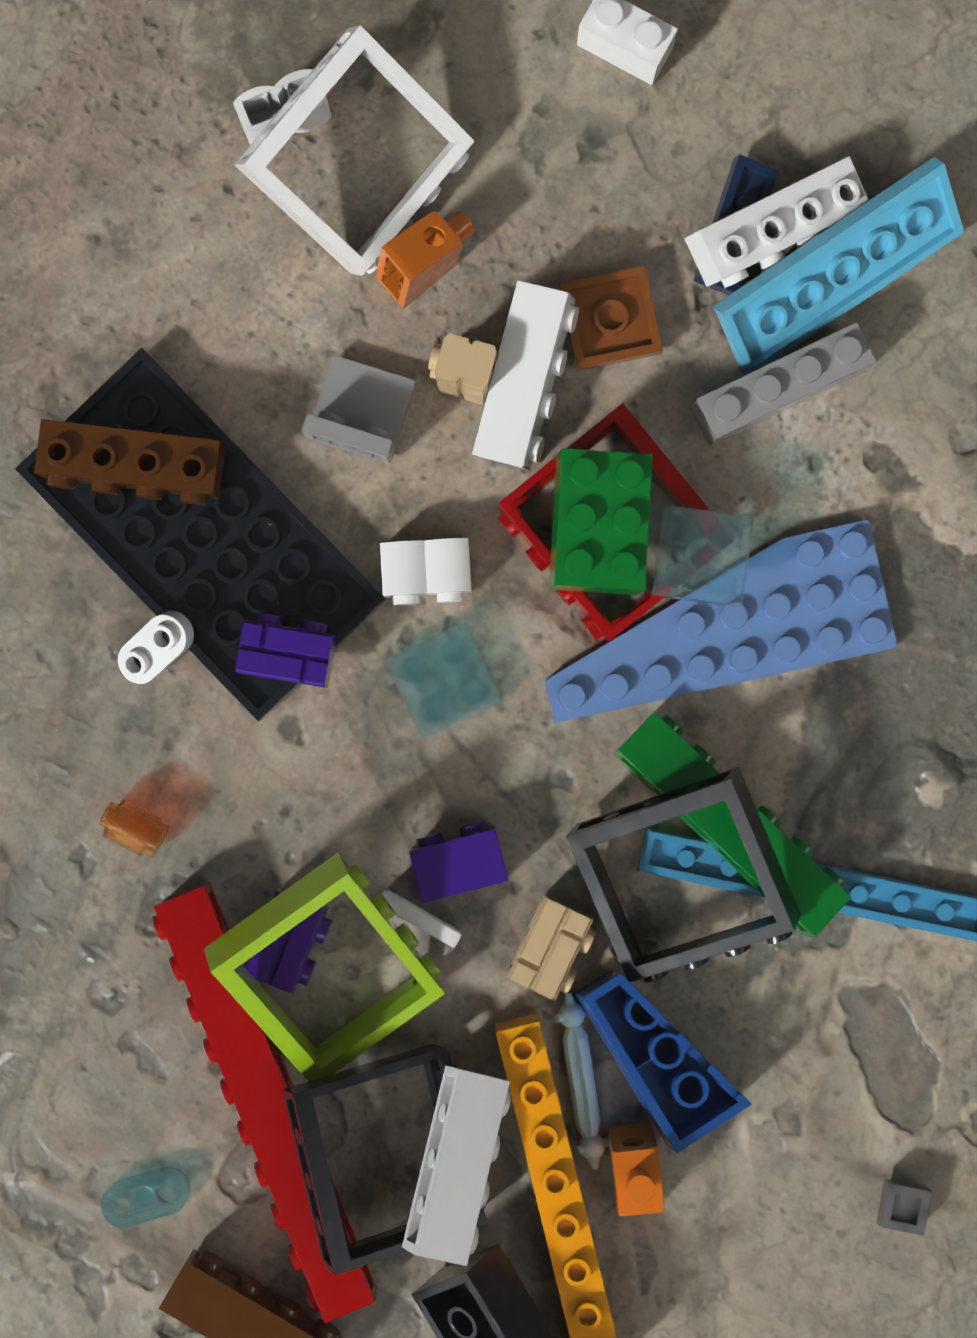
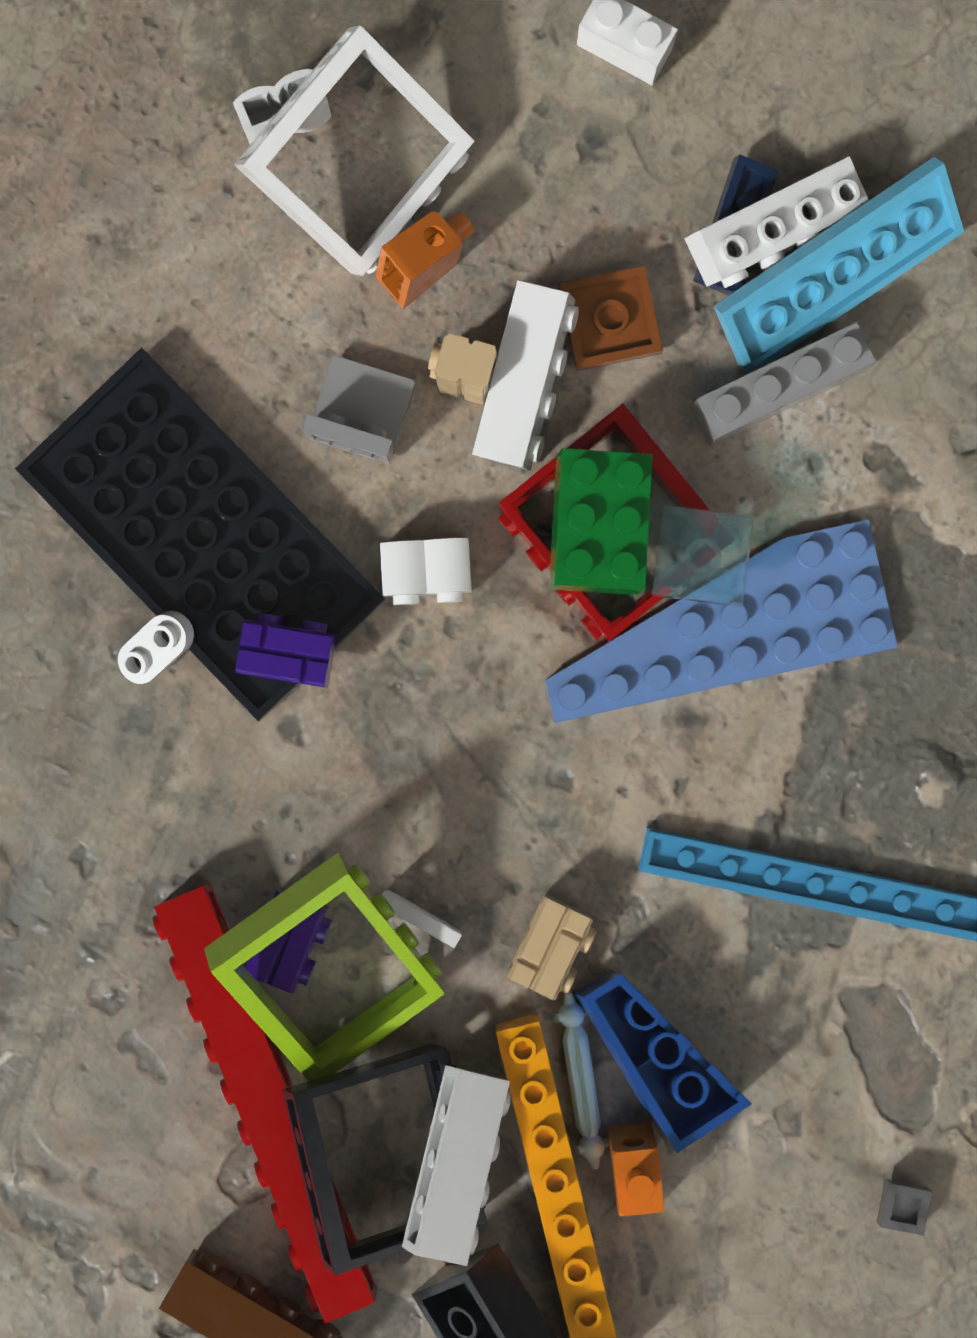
reddish brown brick [34,419,226,505] -> none
clear orange brick [99,798,169,858] -> none
clear light blue plate [101,1167,191,1228] -> none
clear light blue plate [385,622,502,739] -> none
dark purple brick [409,821,509,903] -> none
black window [566,767,801,982] -> none
green brick [613,712,851,937] -> none

